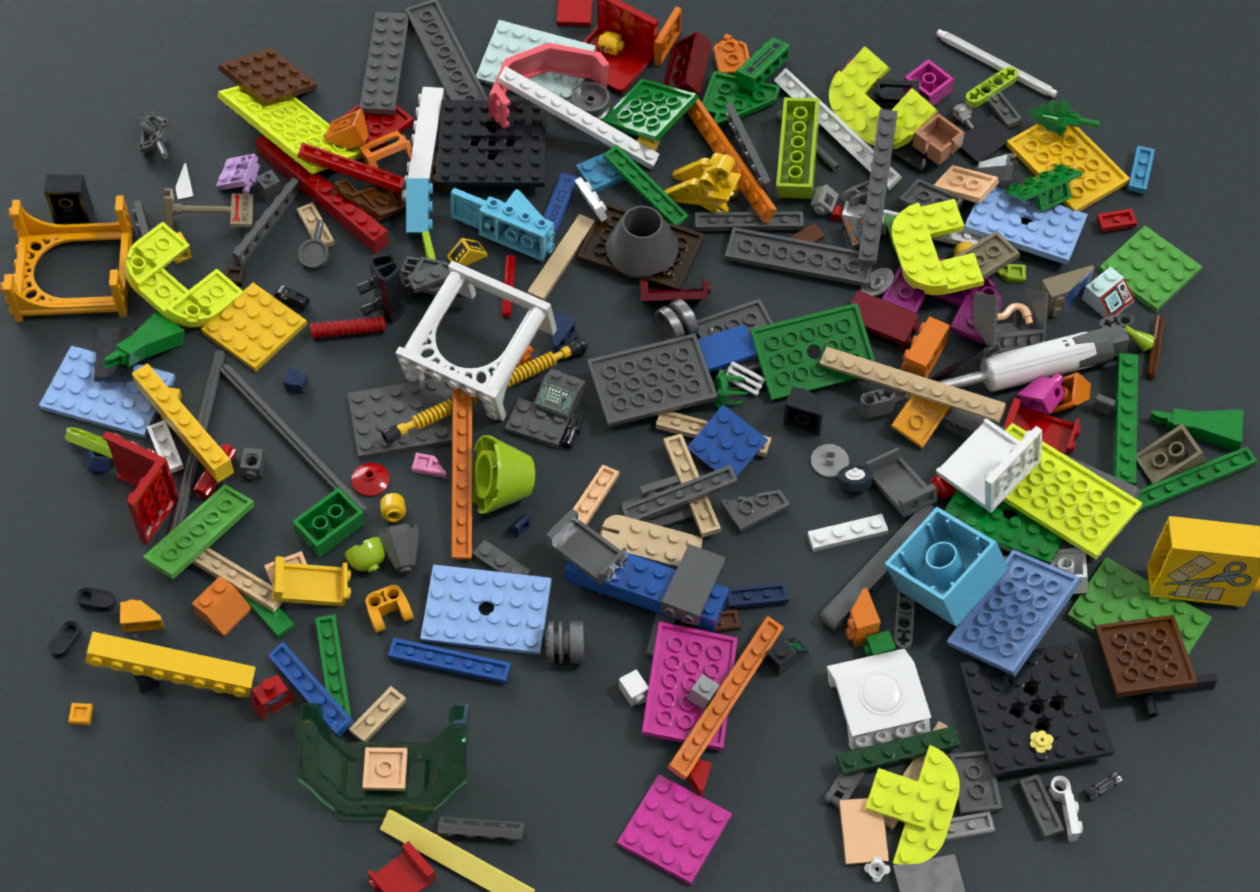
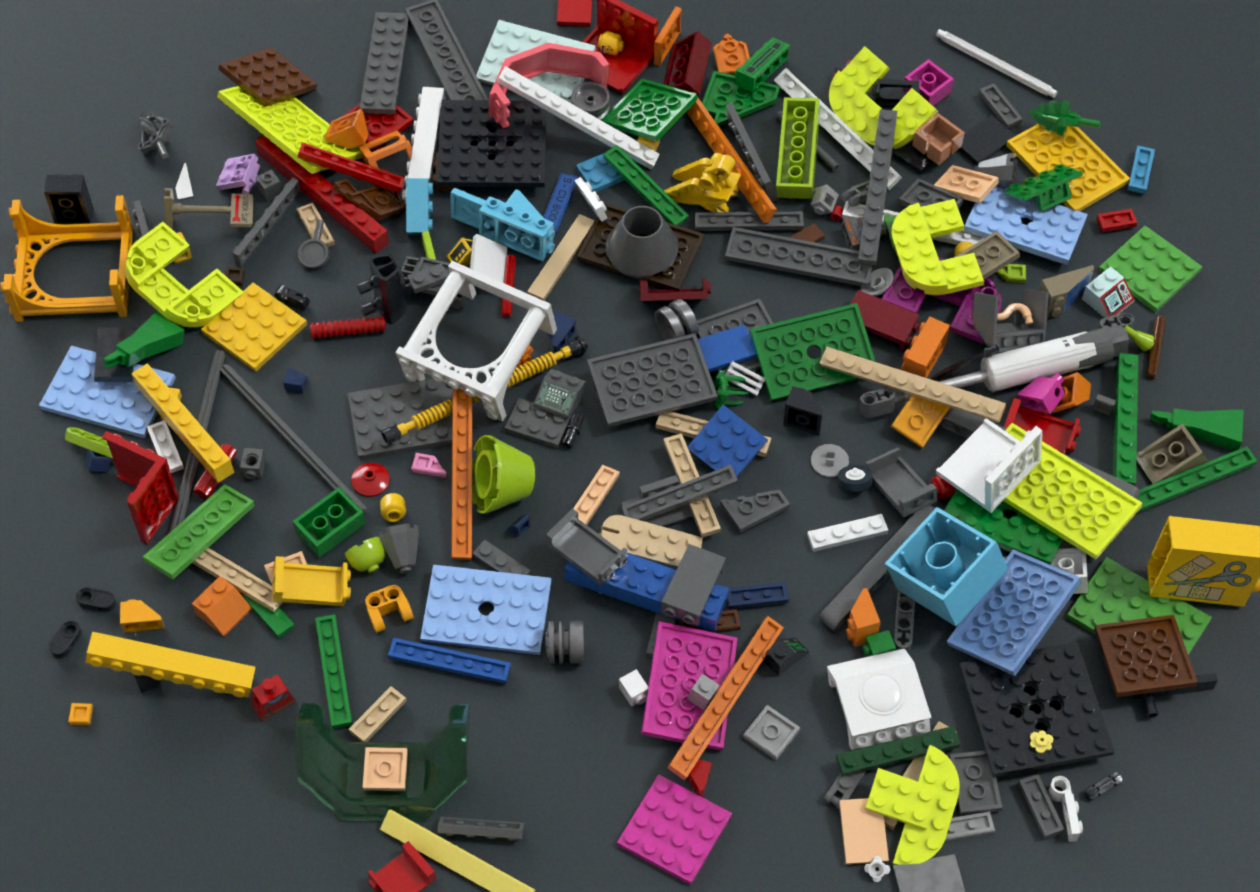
blue plate [268,642,354,736] -> none
light grey piece [952,103,974,130] -> none
lime beam [965,67,1018,108] -> none
none -> white tile [470,234,507,283]
none -> light grey tile [743,705,800,760]

